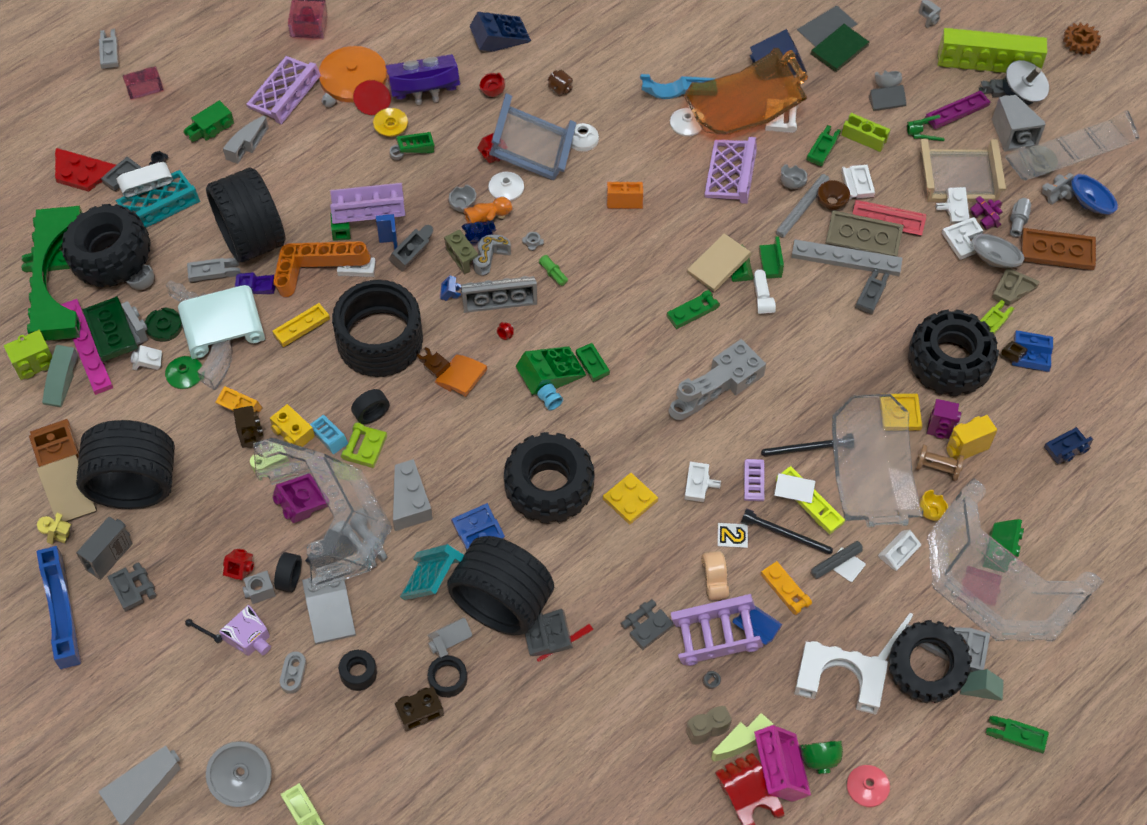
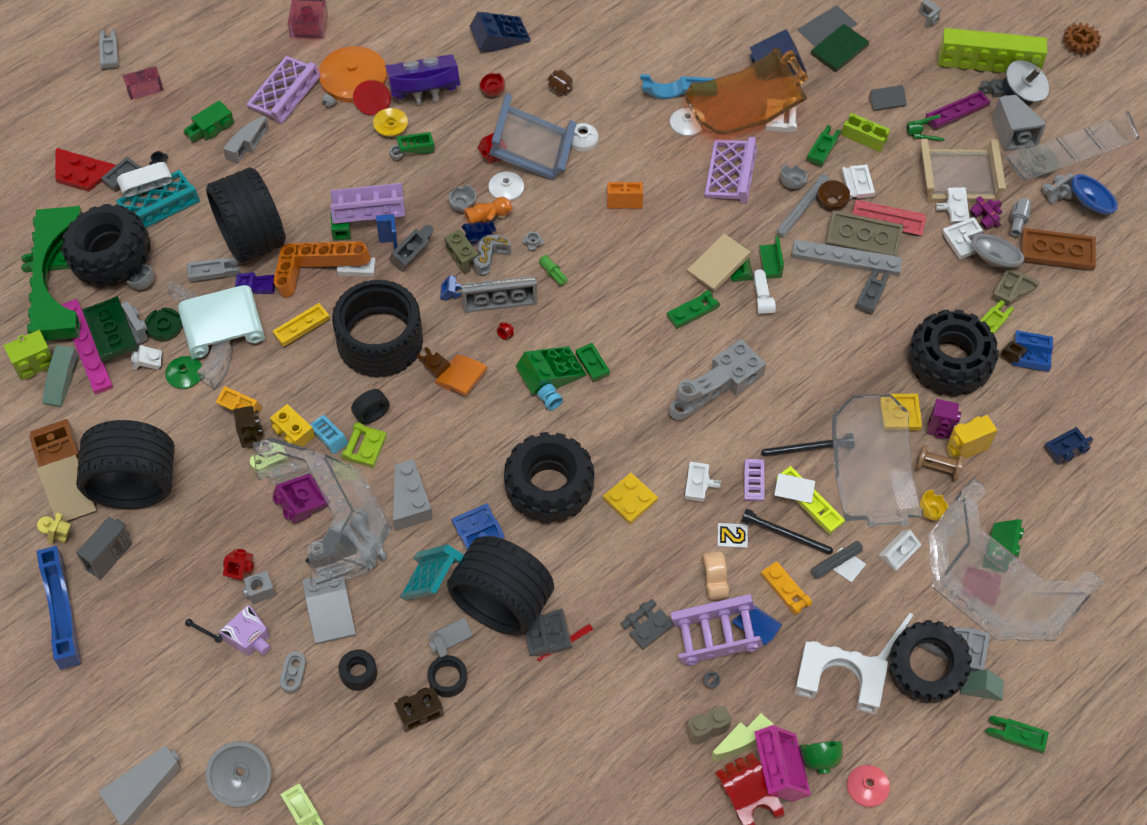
dark grey plate [107,563,157,612] -> none
black tyre [274,552,302,592] -> none
light grey hair [874,70,902,88] -> none

